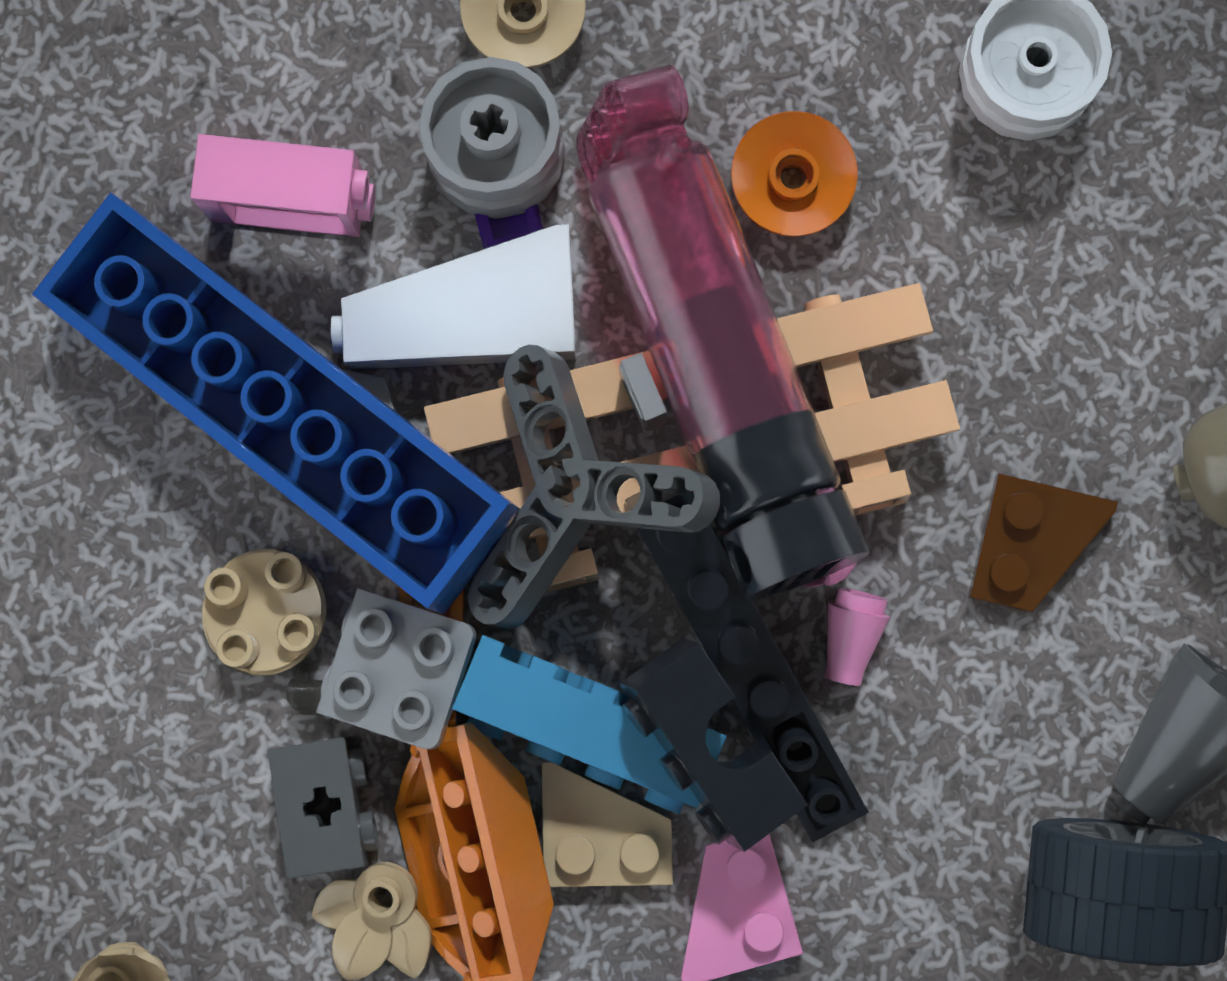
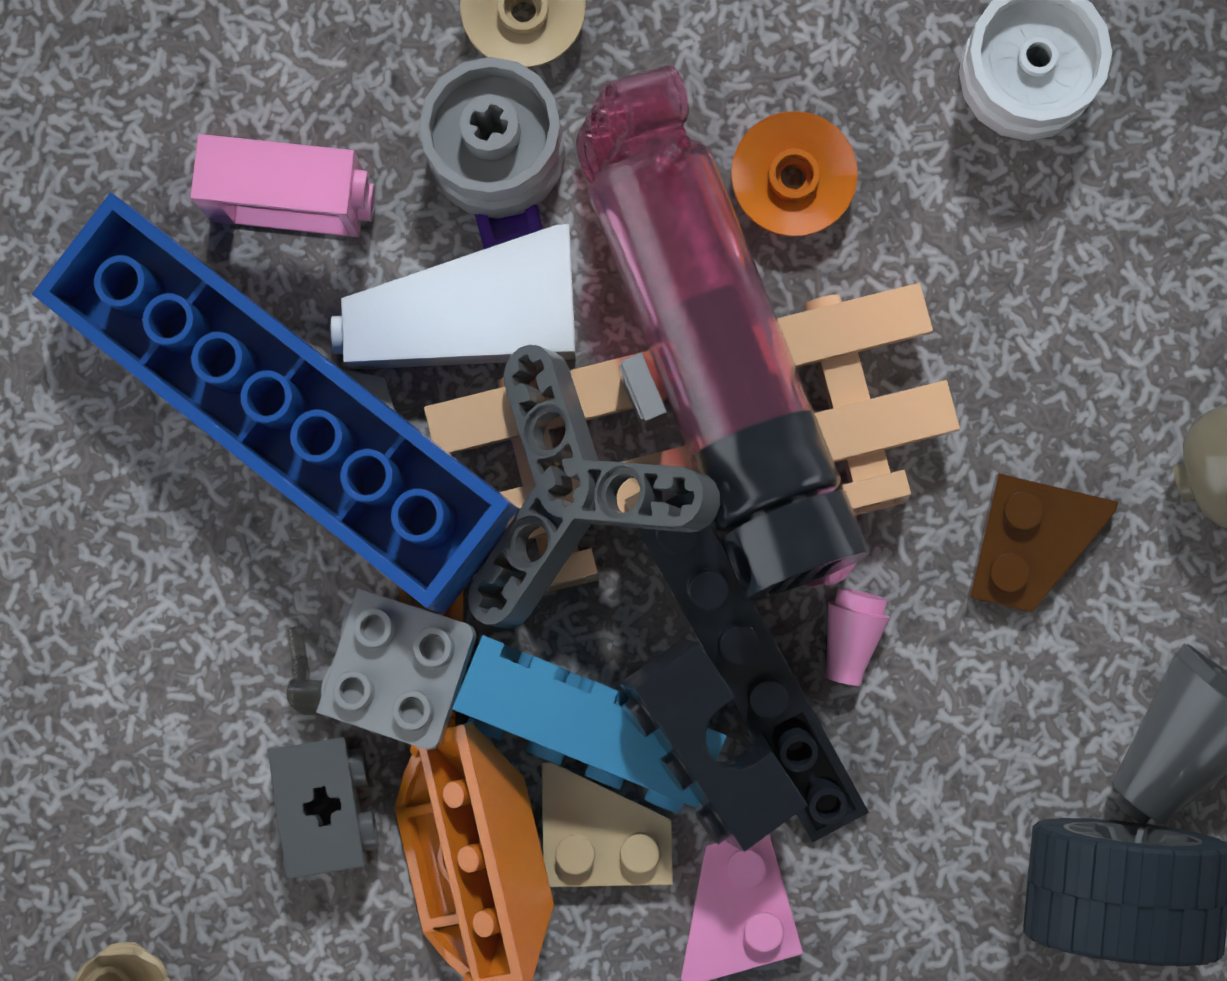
tan dish [202,549,326,676] -> none
tan plate [312,862,432,980] -> none

